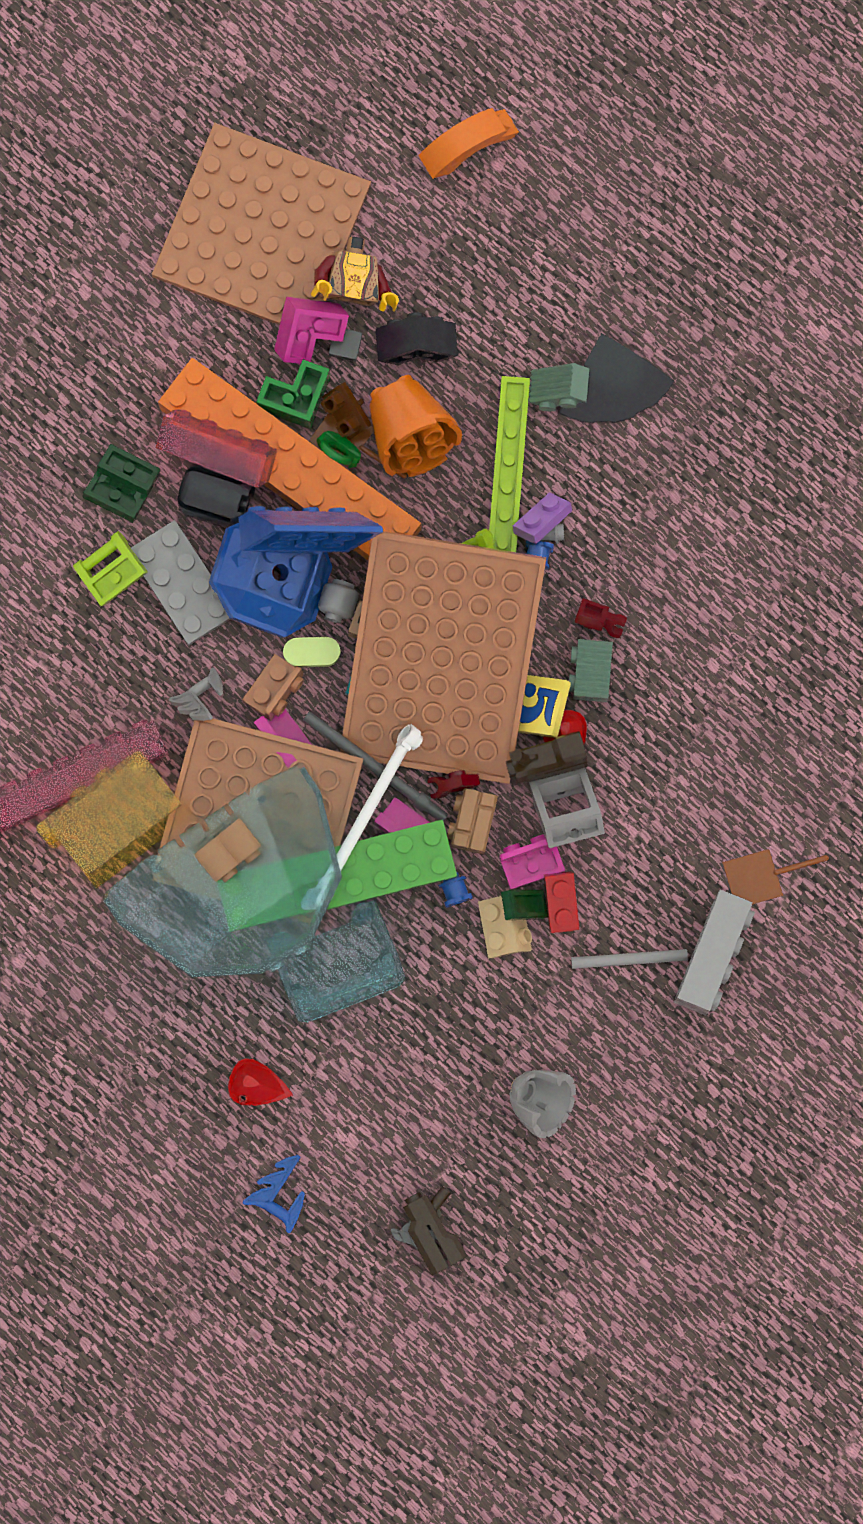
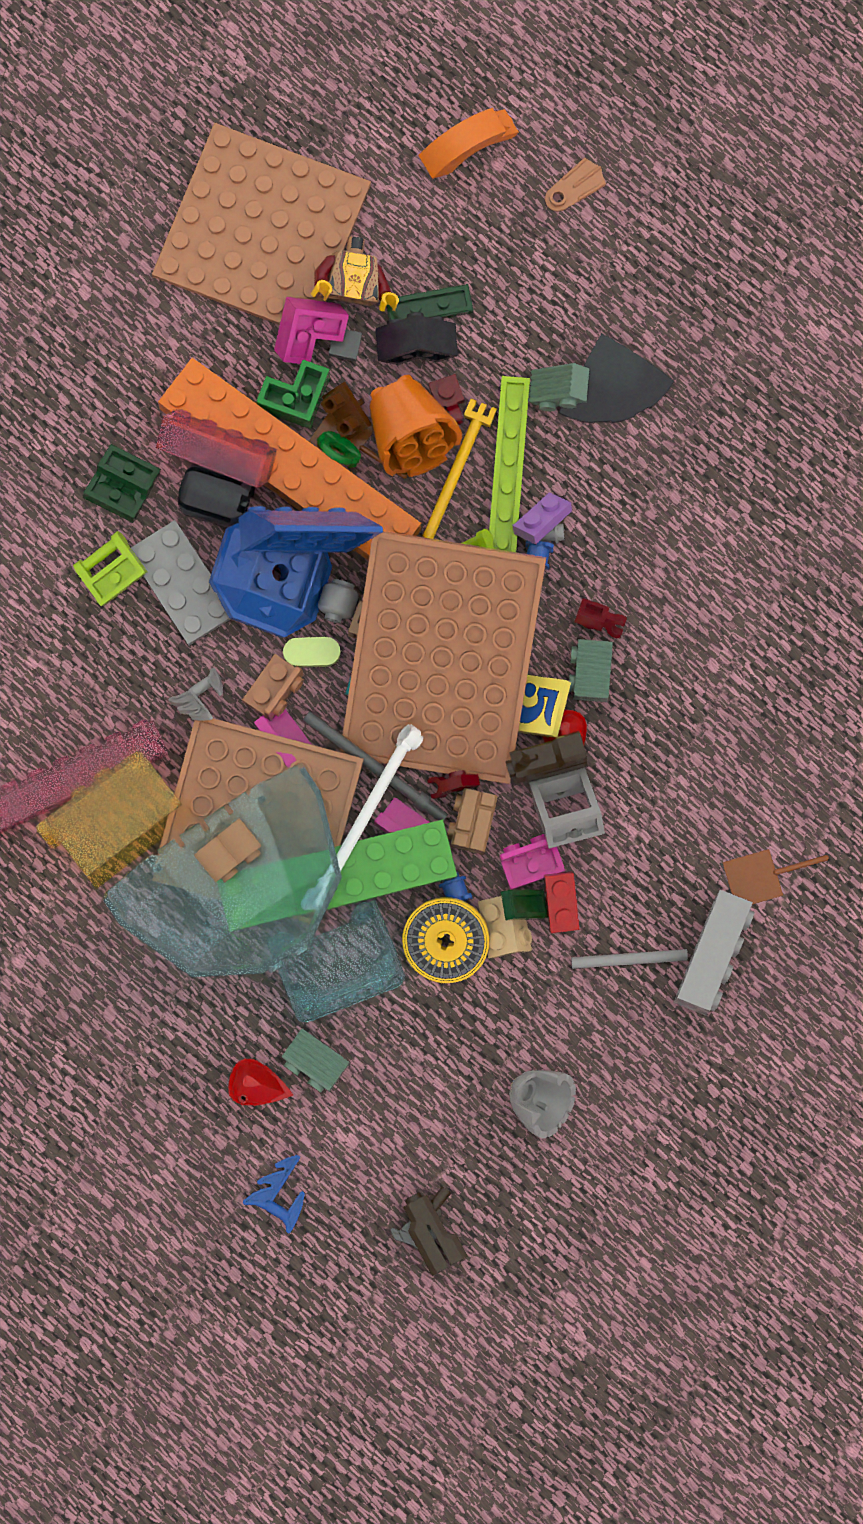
none -> sand green brick [282,1029,350,1093]
none -> dark green tile [386,284,474,320]
none -> piece [402,897,490,983]
none -> yellow hinge [422,398,498,539]
none -> dark red plate [429,374,465,425]
none -> nougat piece [545,158,606,212]

